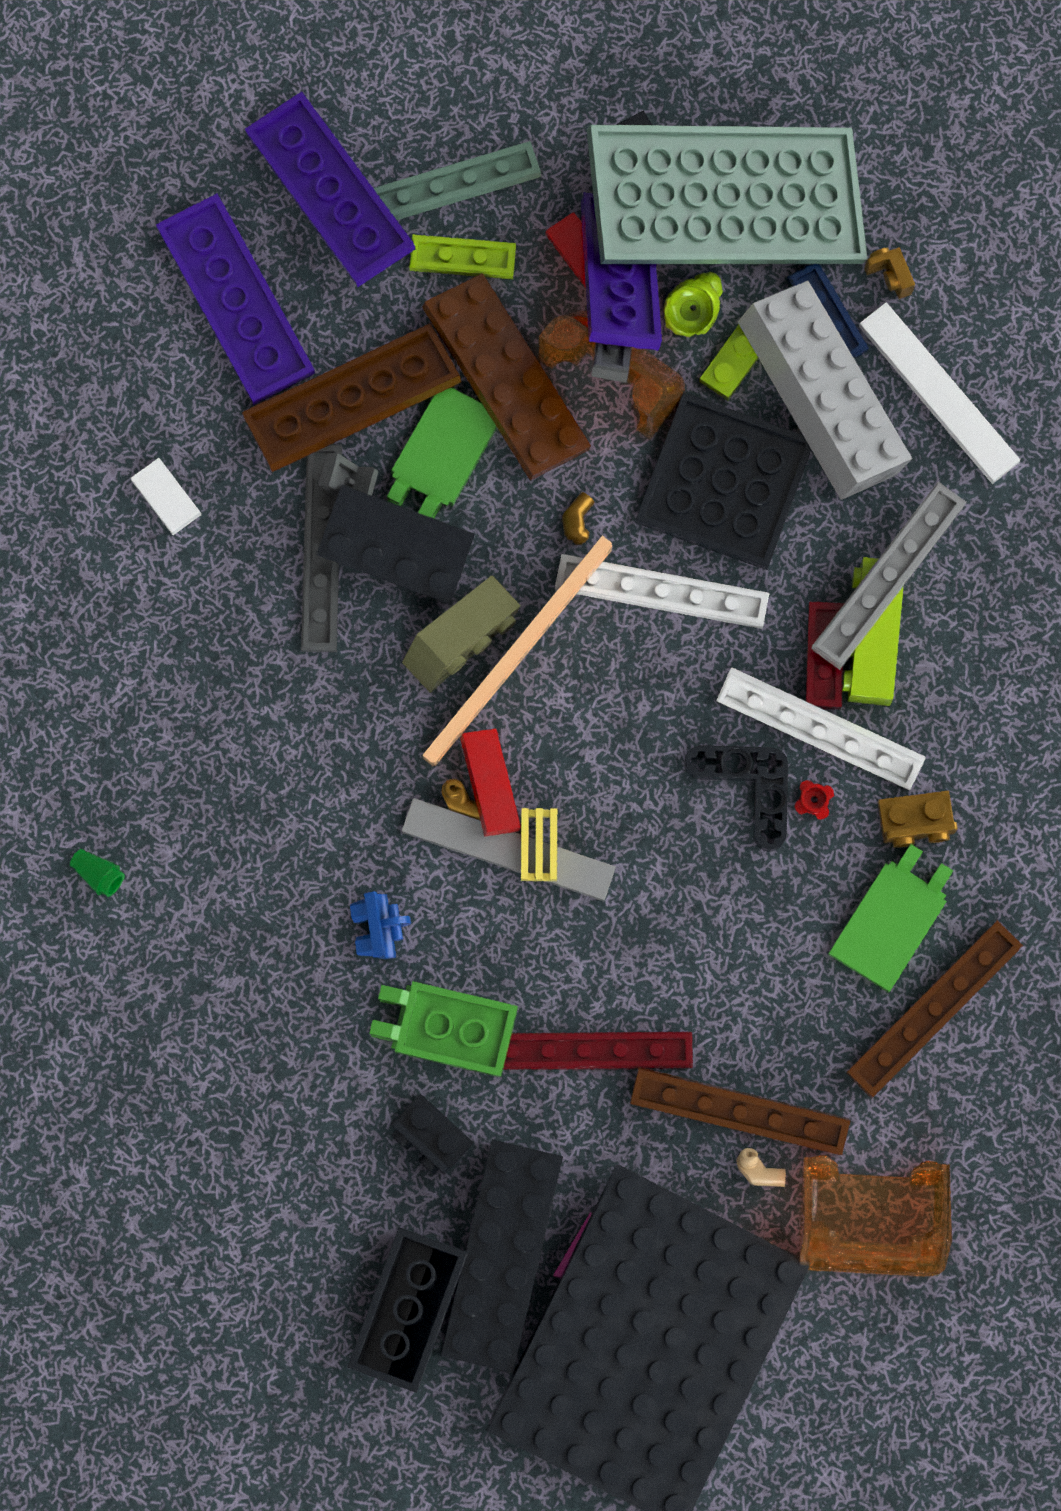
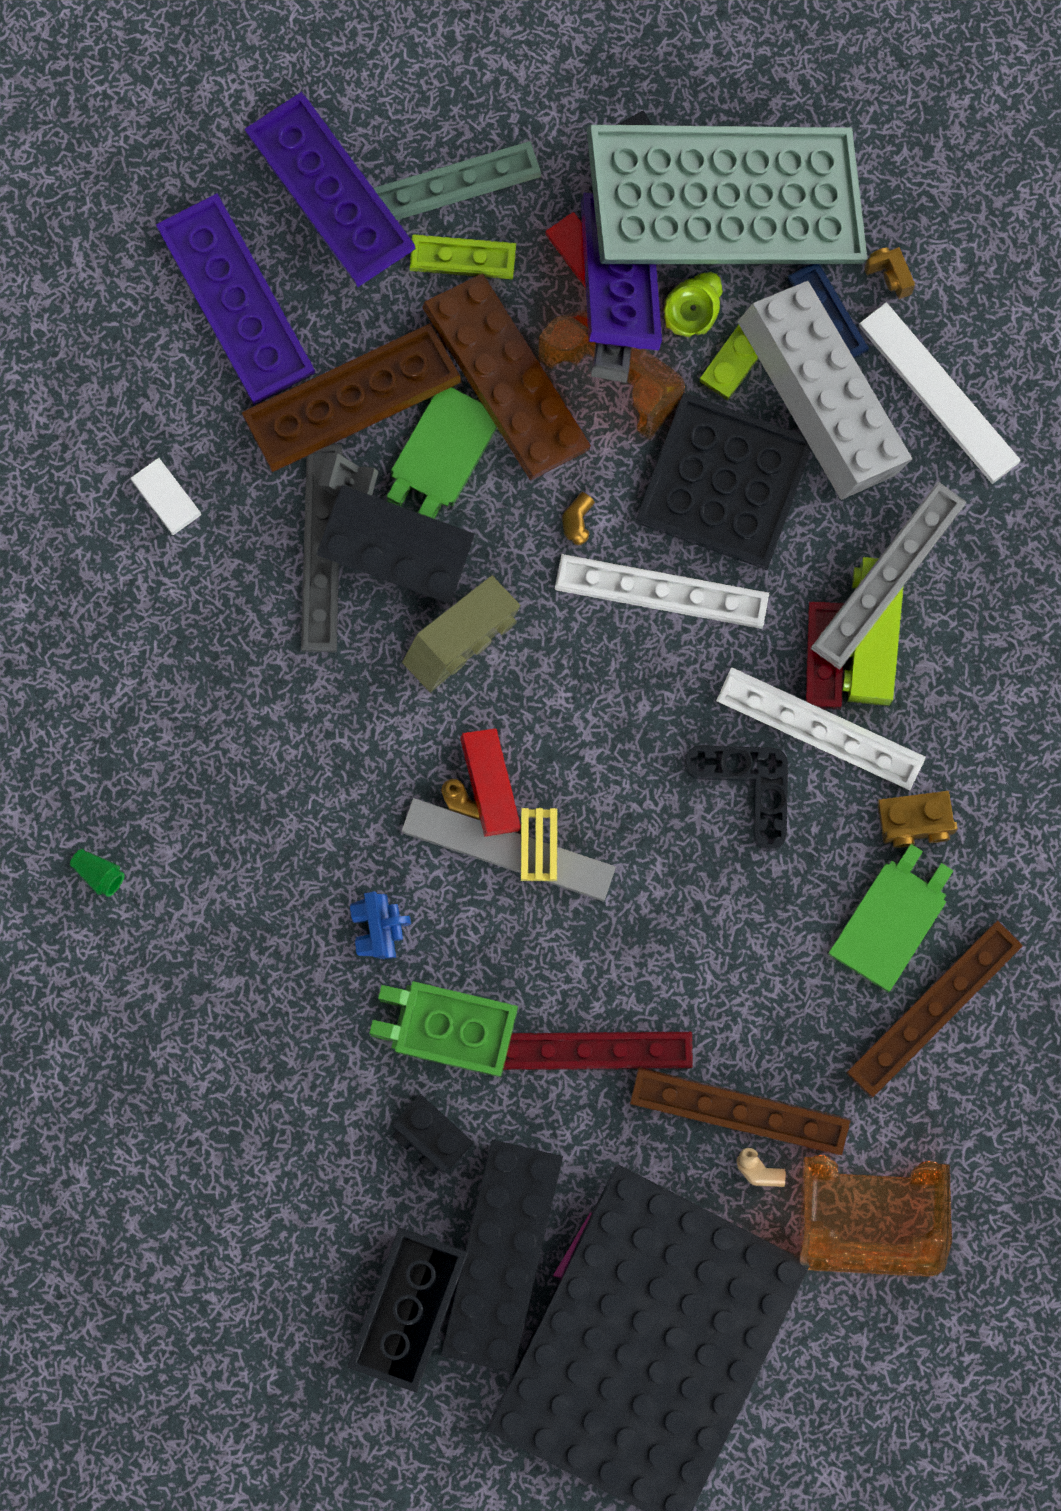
light nougat tile [423,535,612,766] -> none
red plate [795,780,834,820] -> none

